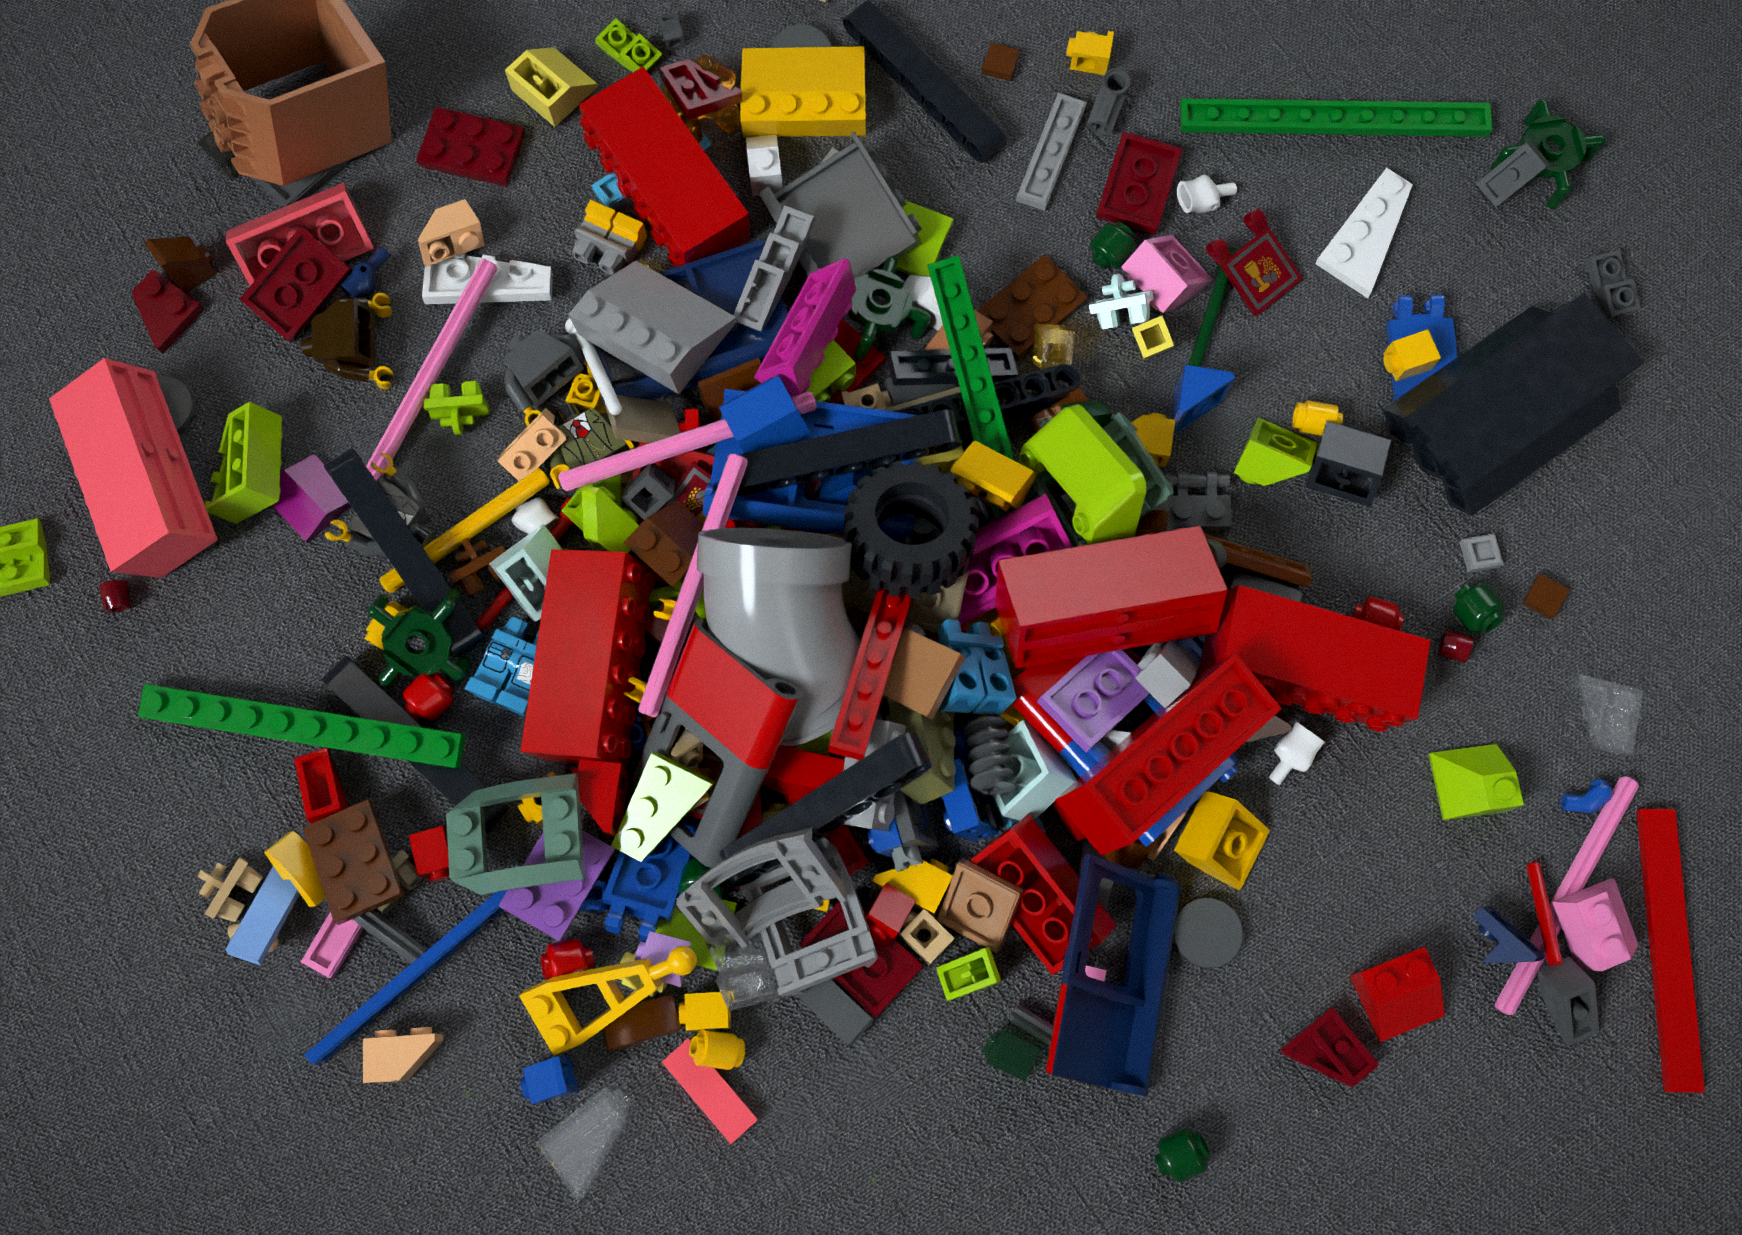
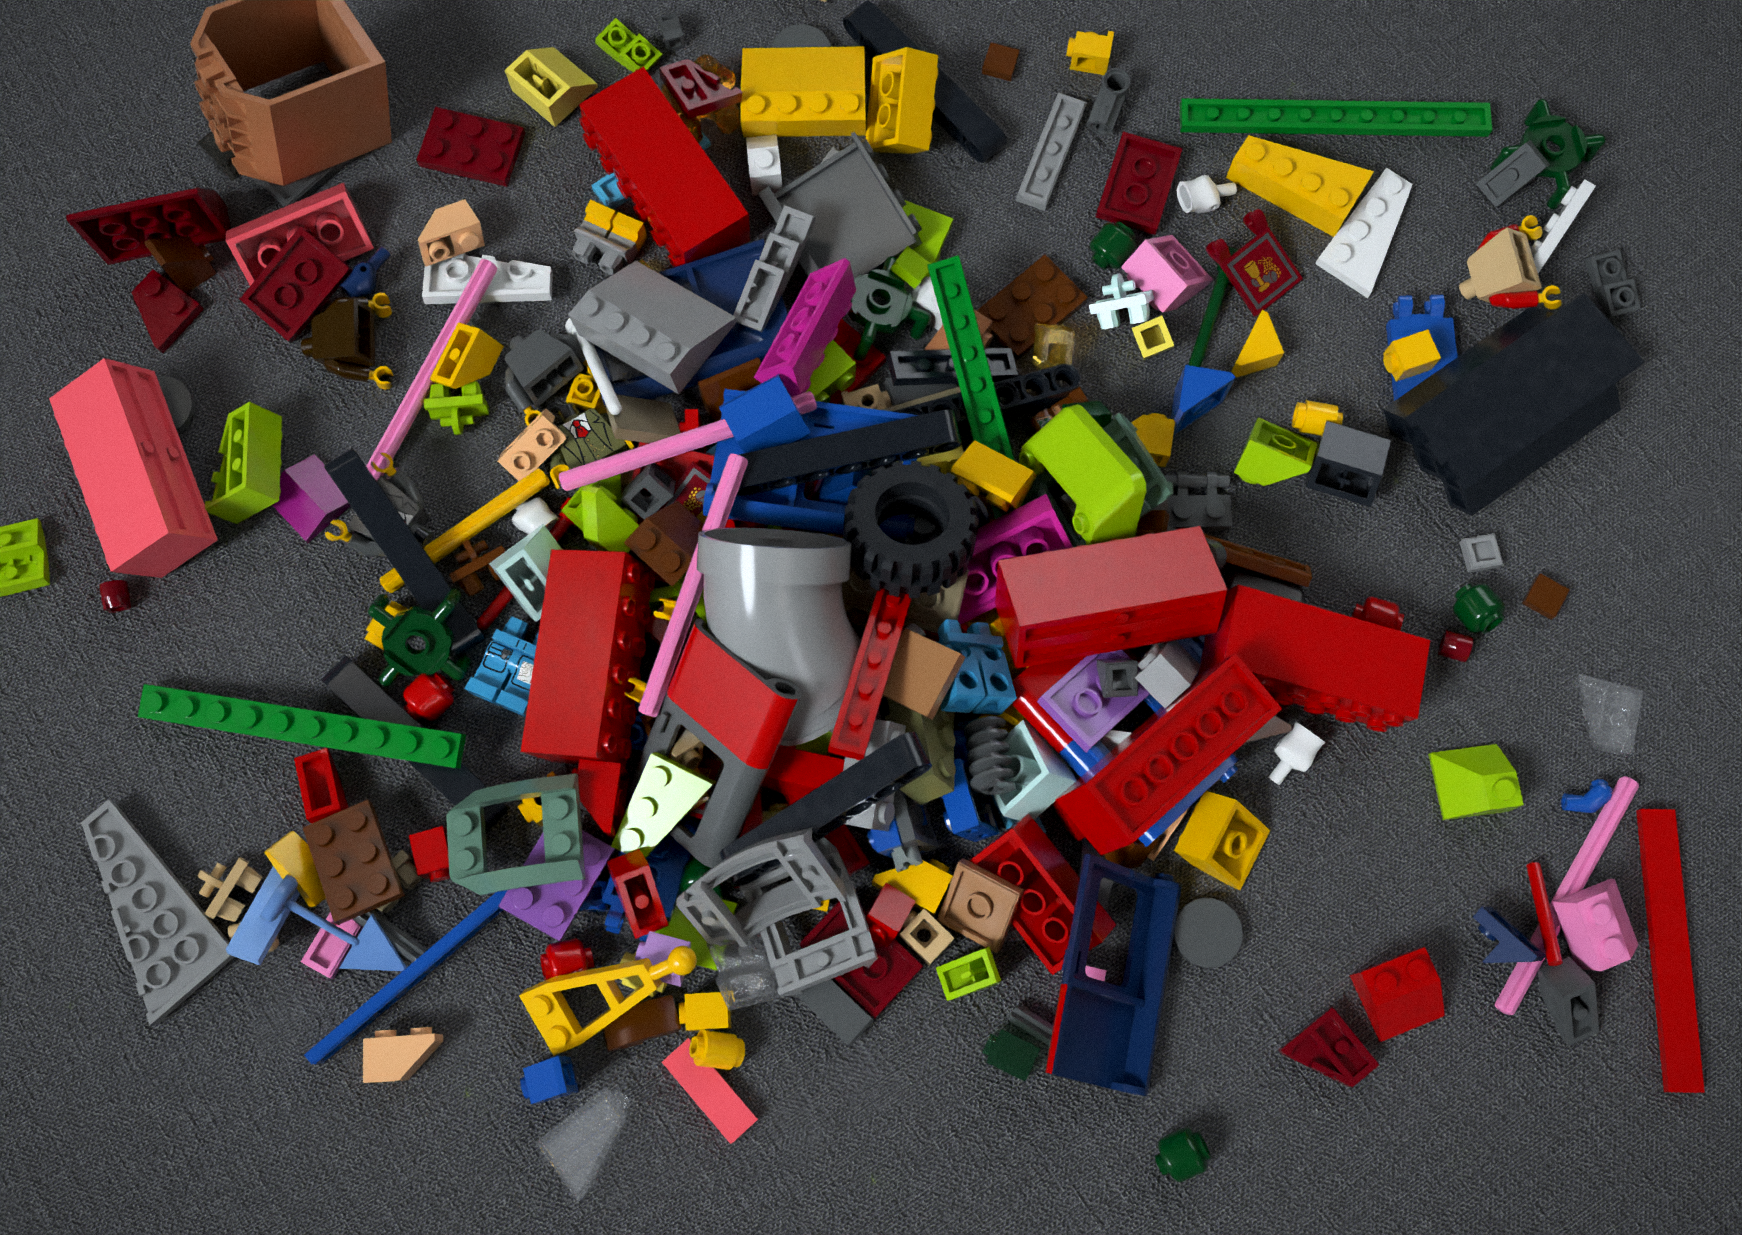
none -> dark red slope [66,188,231,265]
none -> light grey wing [81,799,234,1026]
none -> medium blue piece [260,874,407,971]
none -> yellow slope [430,322,504,389]
none -> red slope [607,849,669,939]
none -> yellow slope [865,47,938,154]
none -> lime tile [890,246,930,289]
none -> dark grey slope [1097,658,1138,698]
none -> yellow wedge [1226,135,1374,237]
none -> yellow slope [1231,310,1284,378]
none -> tan torso [1459,215,1562,309]
none -> white wing [1530,179,1596,273]

